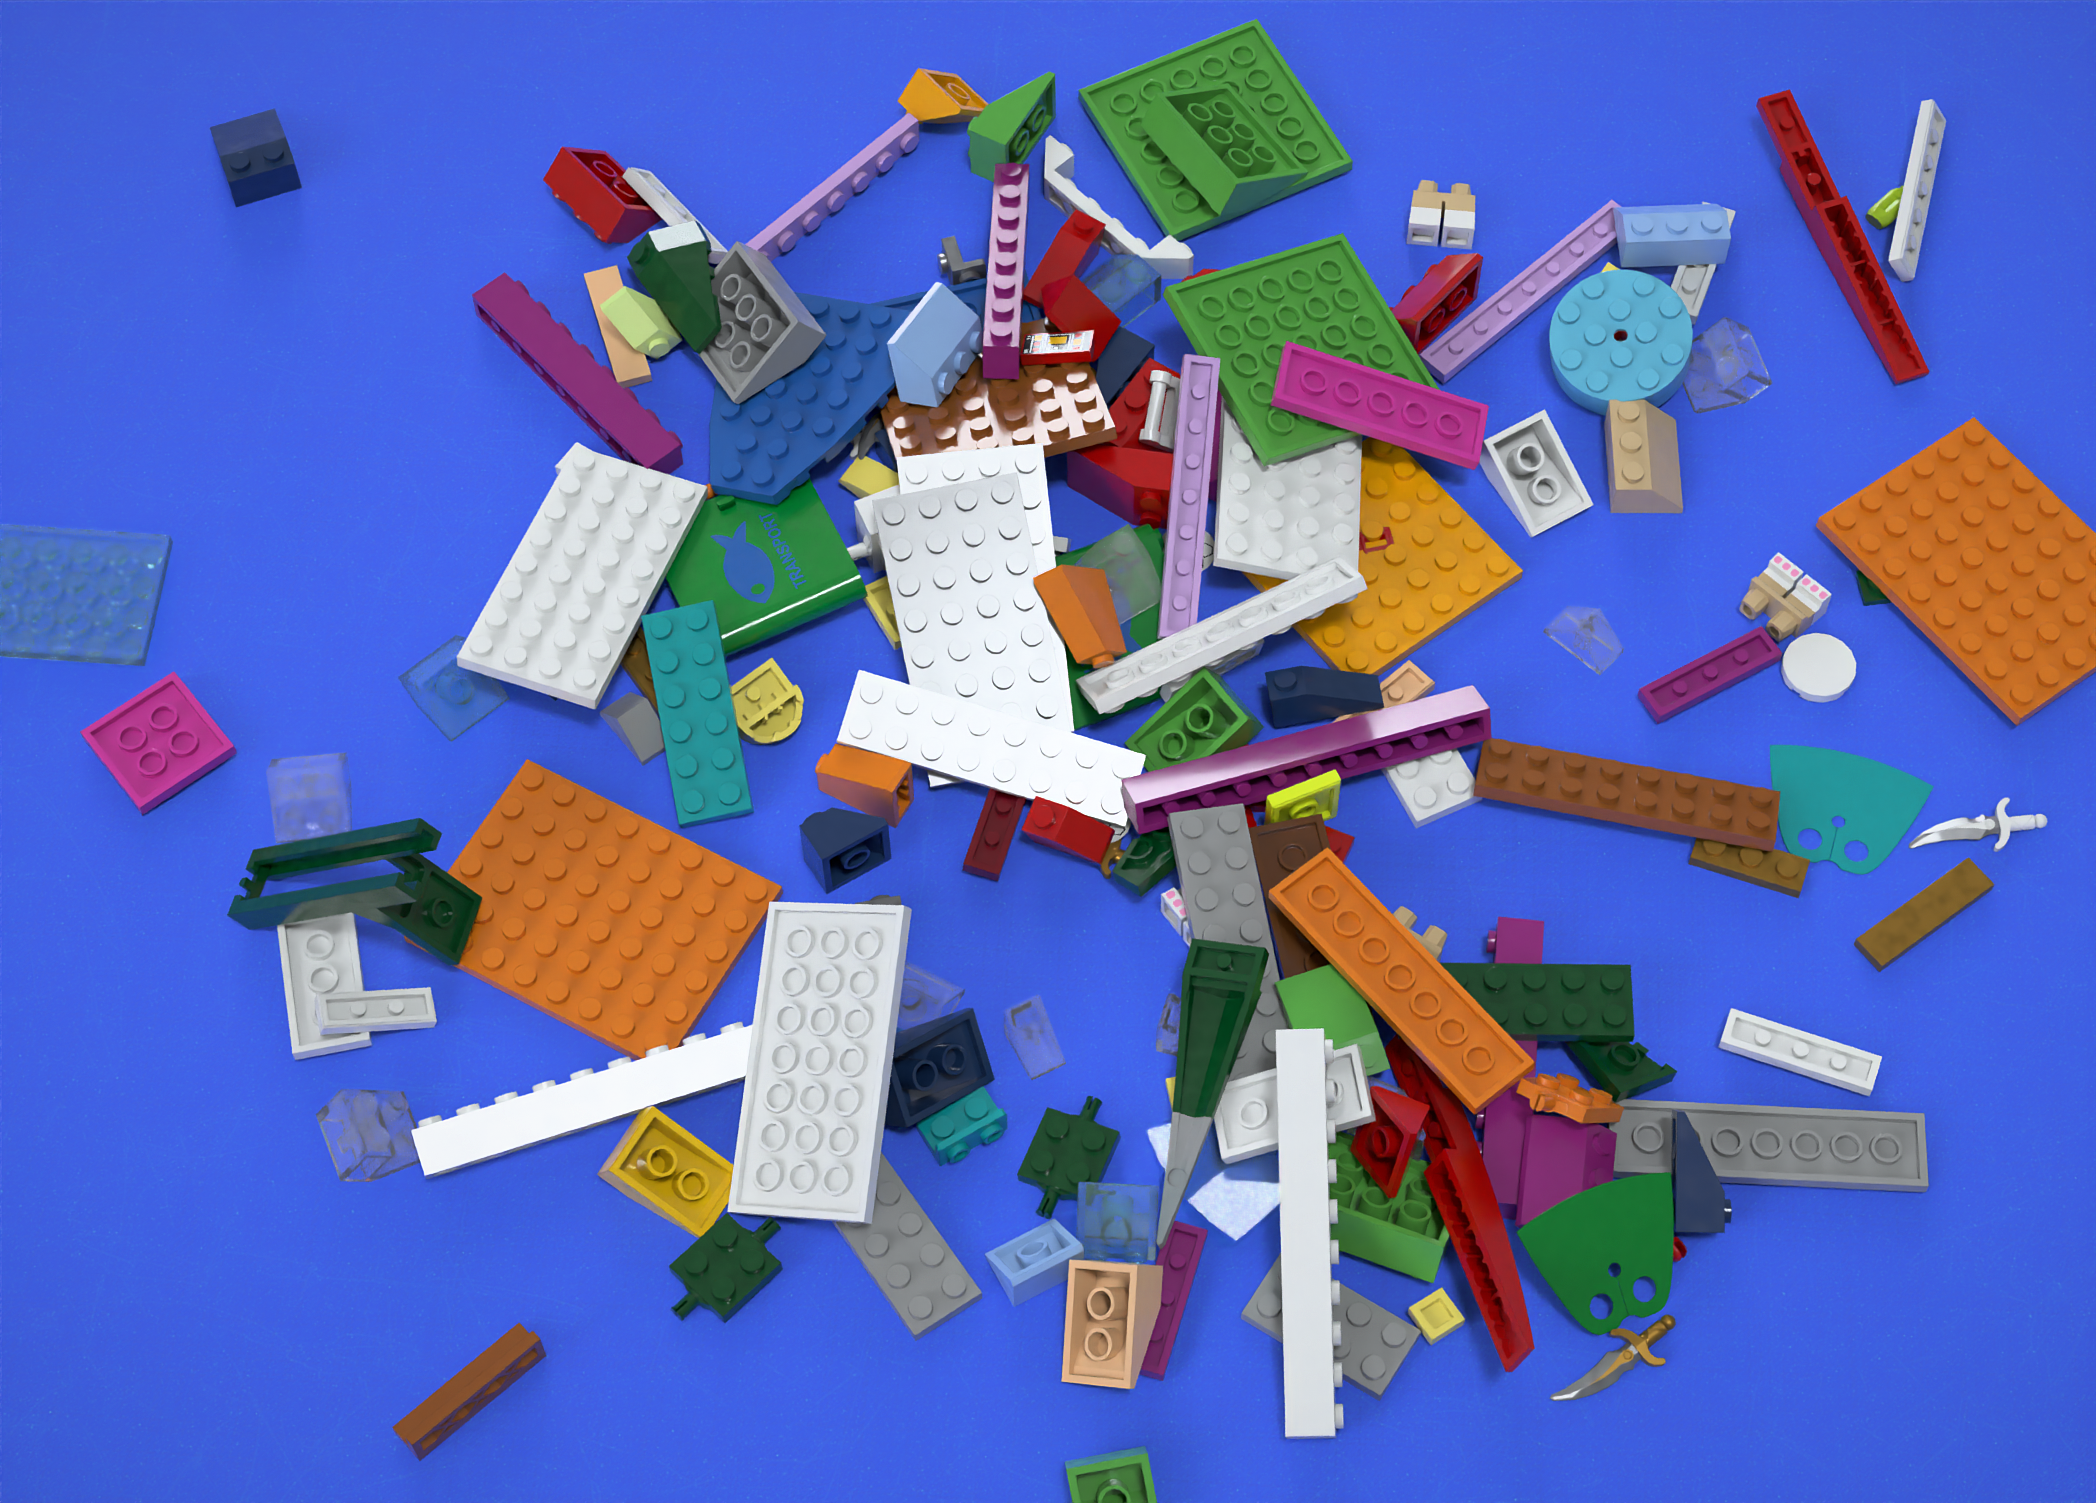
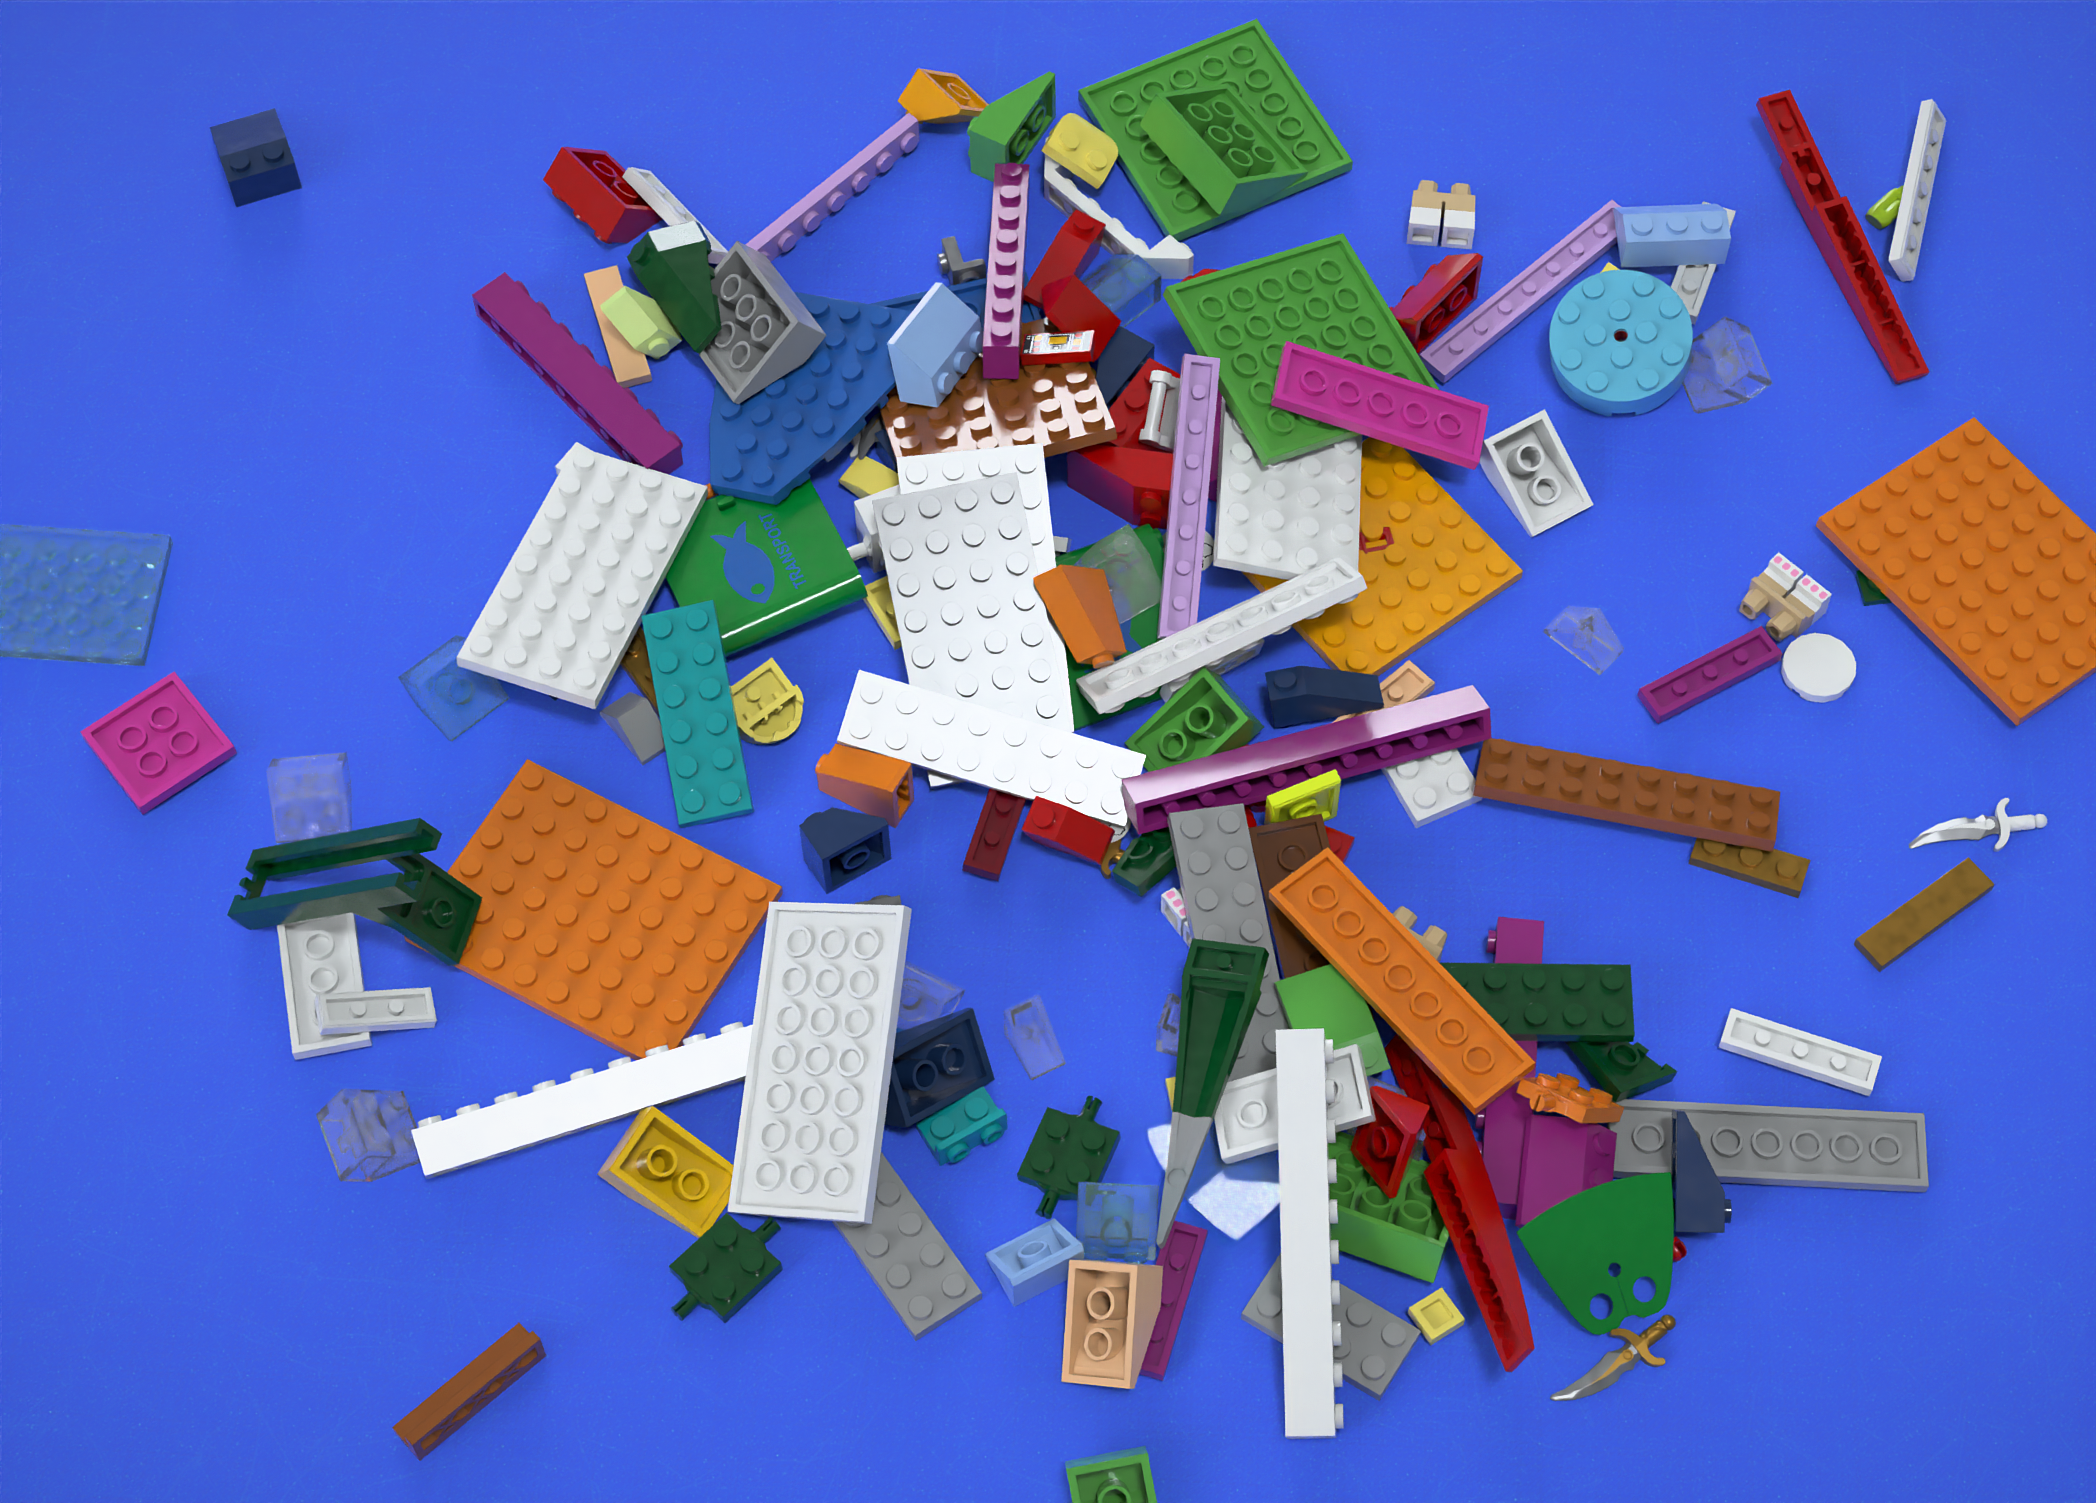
tan slope [1604,400,1683,513] -> none
teal piece [1770,745,1934,875] -> none
none -> light yellow slope [1041,113,1118,189]

